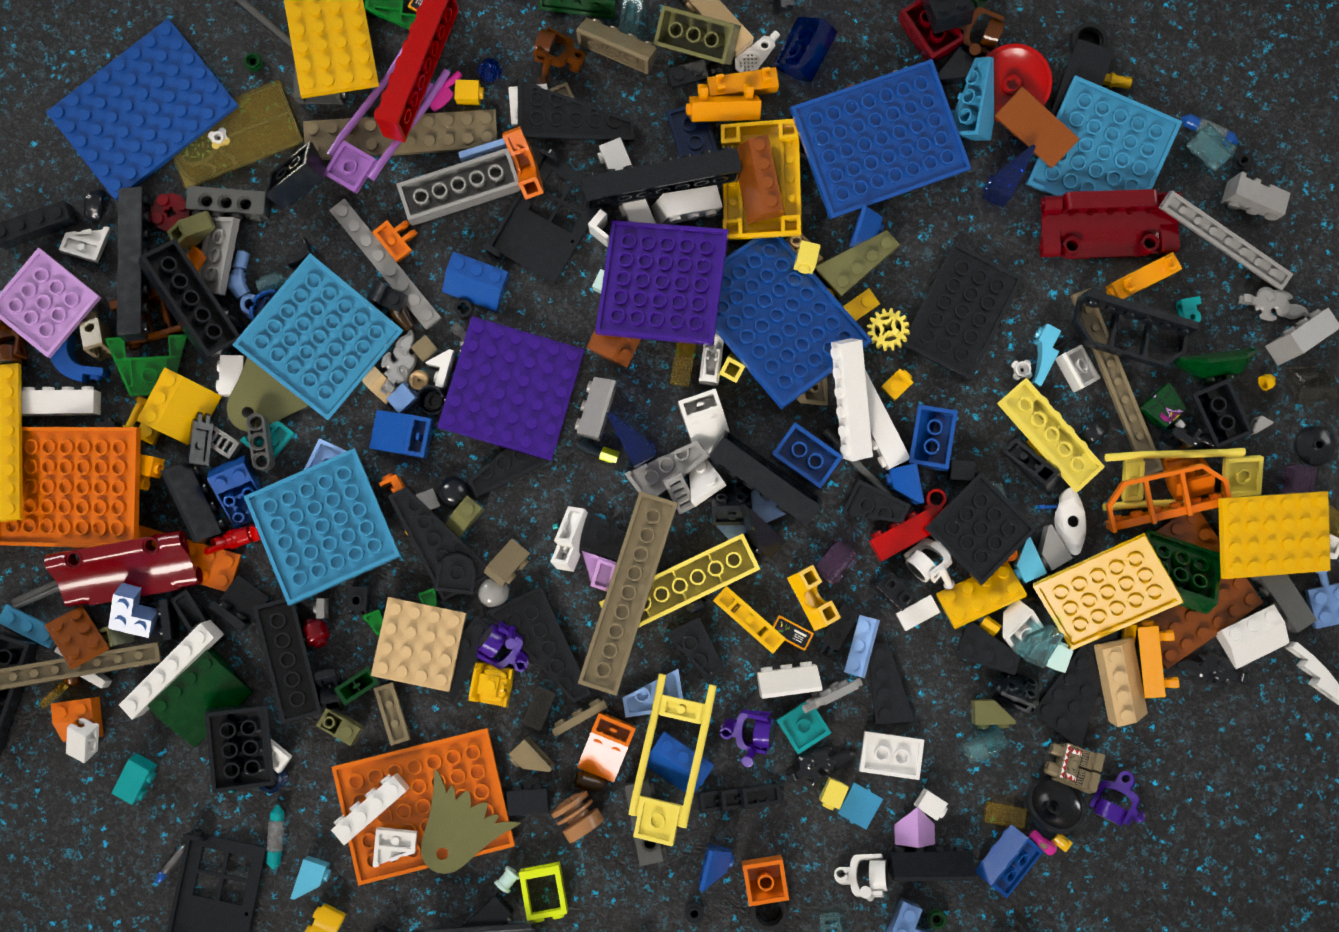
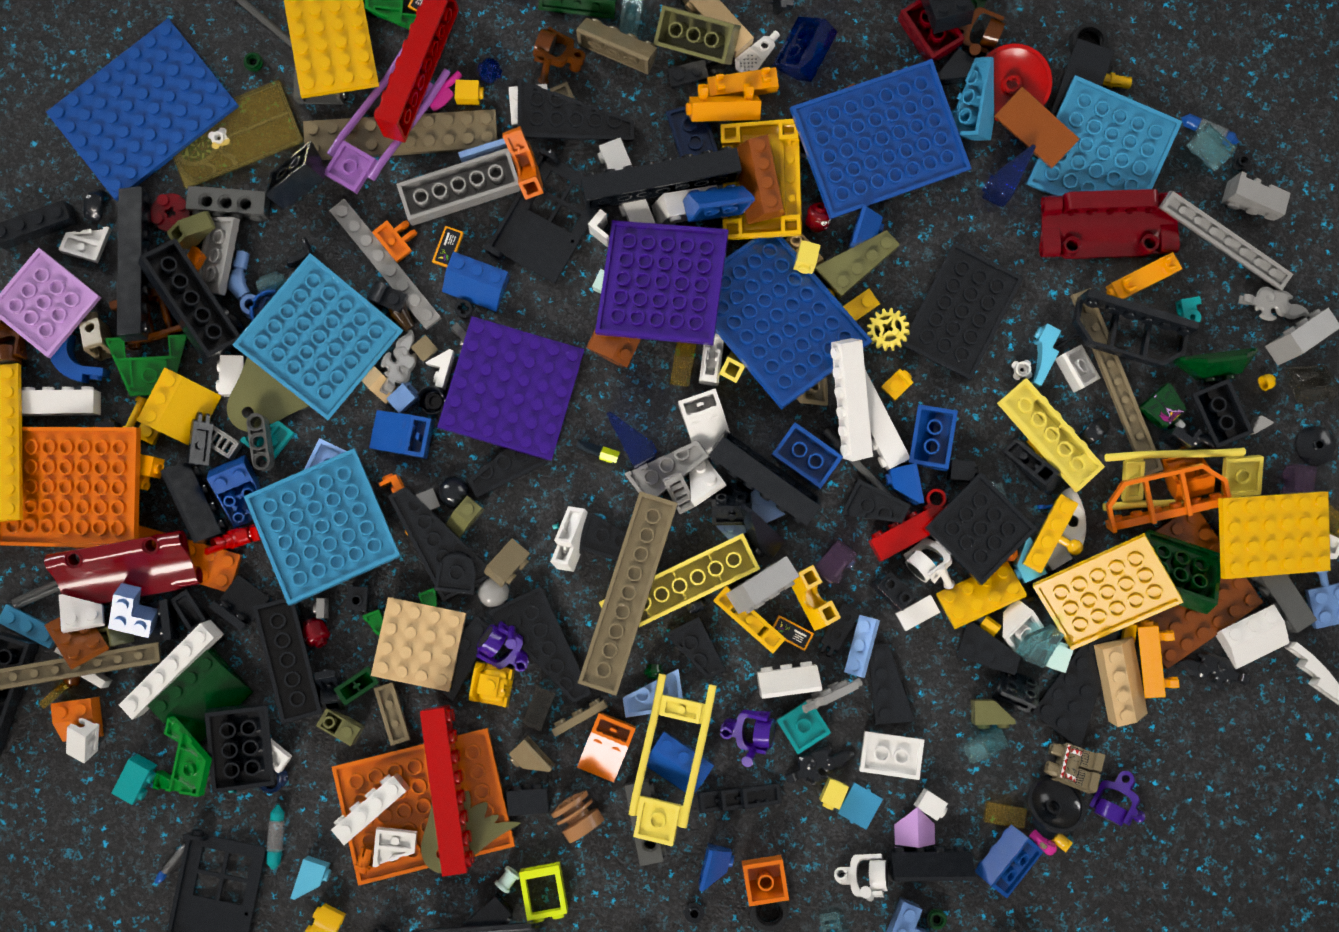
tan tile [409,370,429,391] -> none
dark brown cone [574,770,605,791] -> none
light grey slope [575,377,617,442] -> none
lavender slope [582,551,617,591] -> none
none -> white wing [59,594,105,633]
none -> green wing [152,716,212,797]
none -> orange pin [354,847,373,874]
none -> red brick [420,705,475,877]
none -> tile [432,226,464,268]
none -> dark green plate [644,664,664,679]
none -> blue slope [683,184,755,223]
none -> light grey brick [726,556,799,614]
none -> dark red head [805,202,831,233]
none -> yellow plate [1022,494,1083,573]

